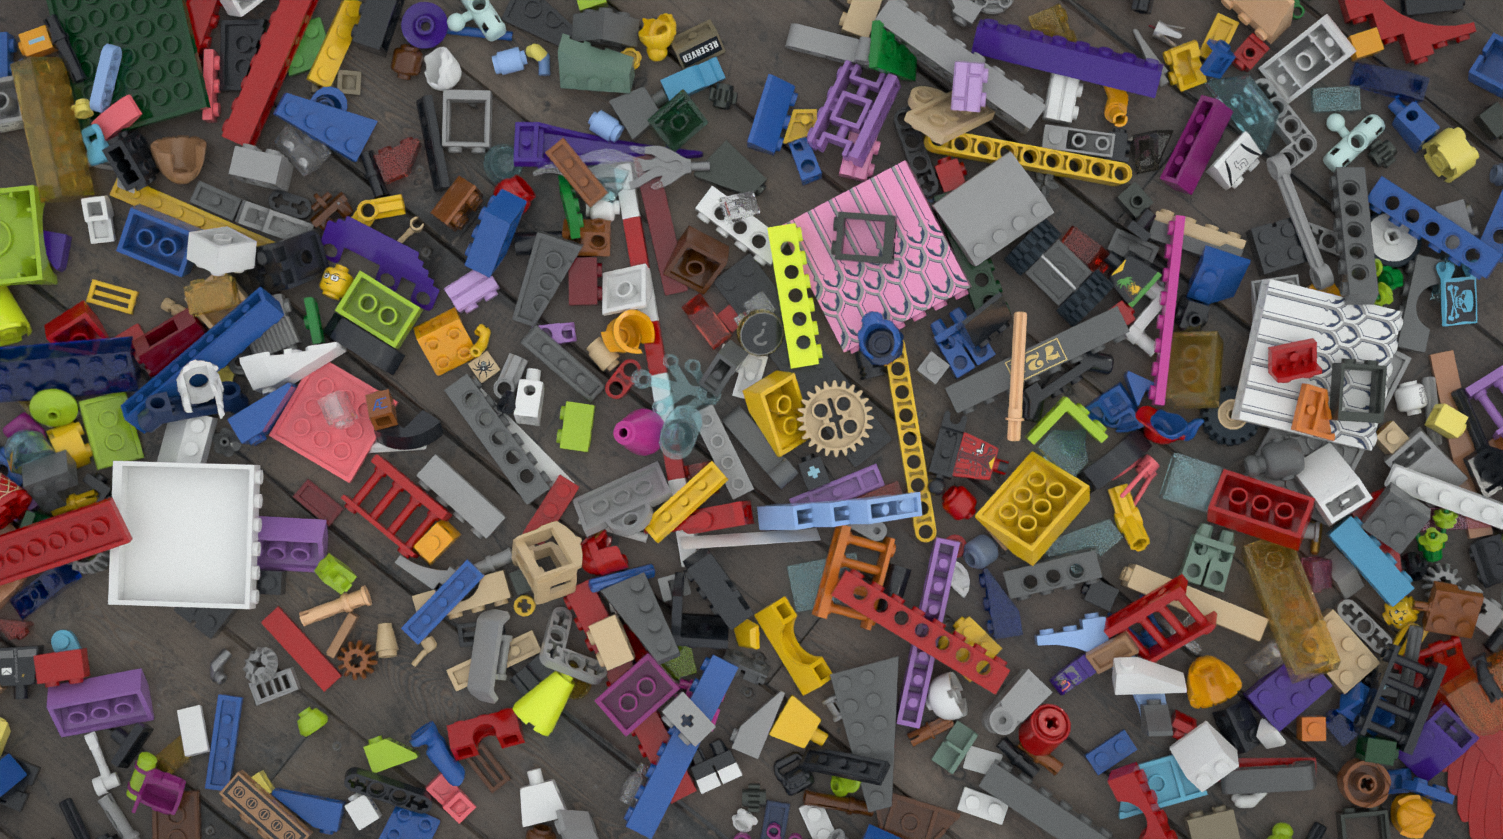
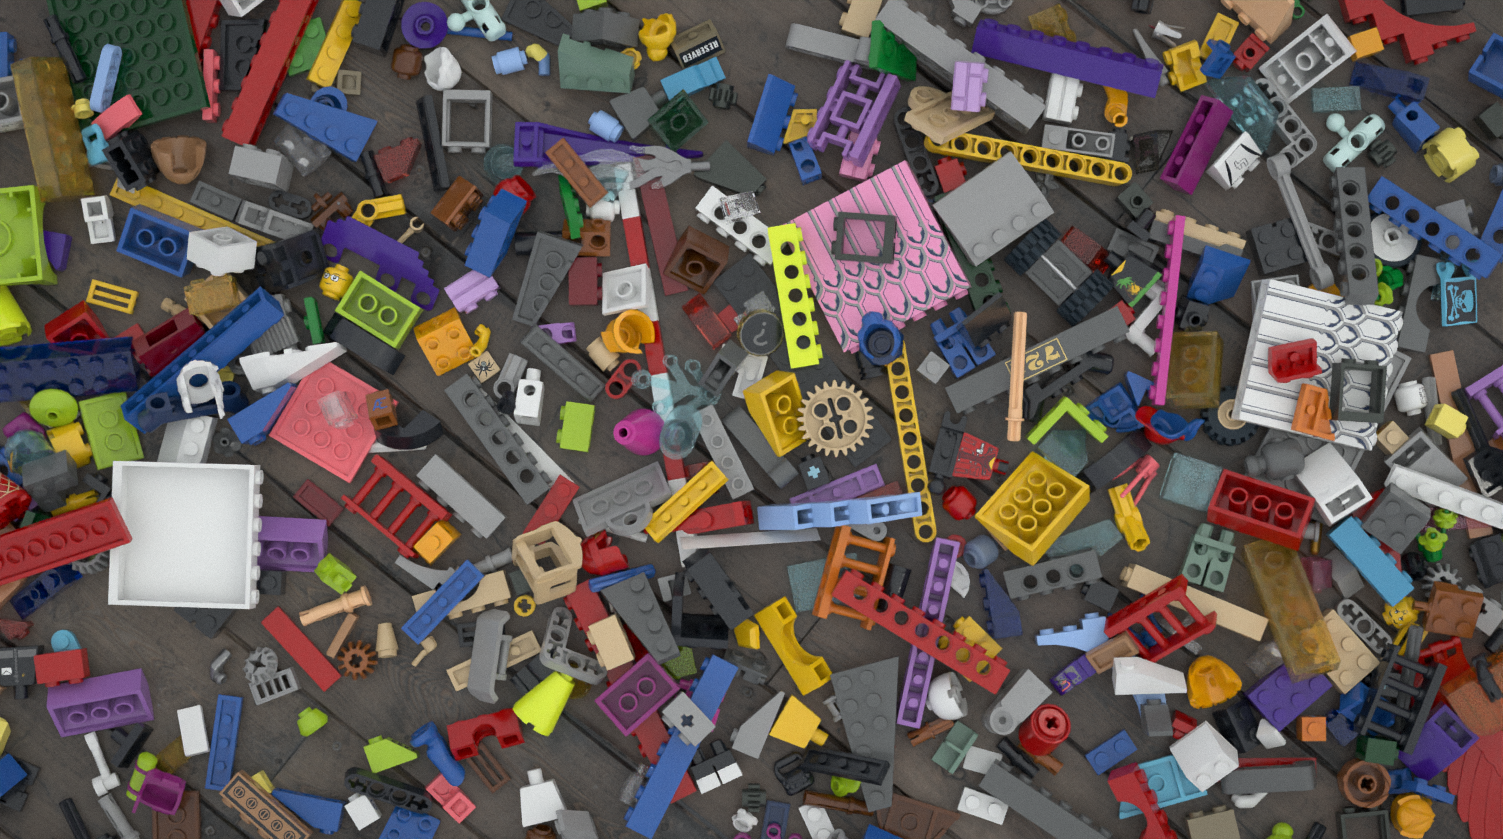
light orange brick [18,25,58,60] -> none

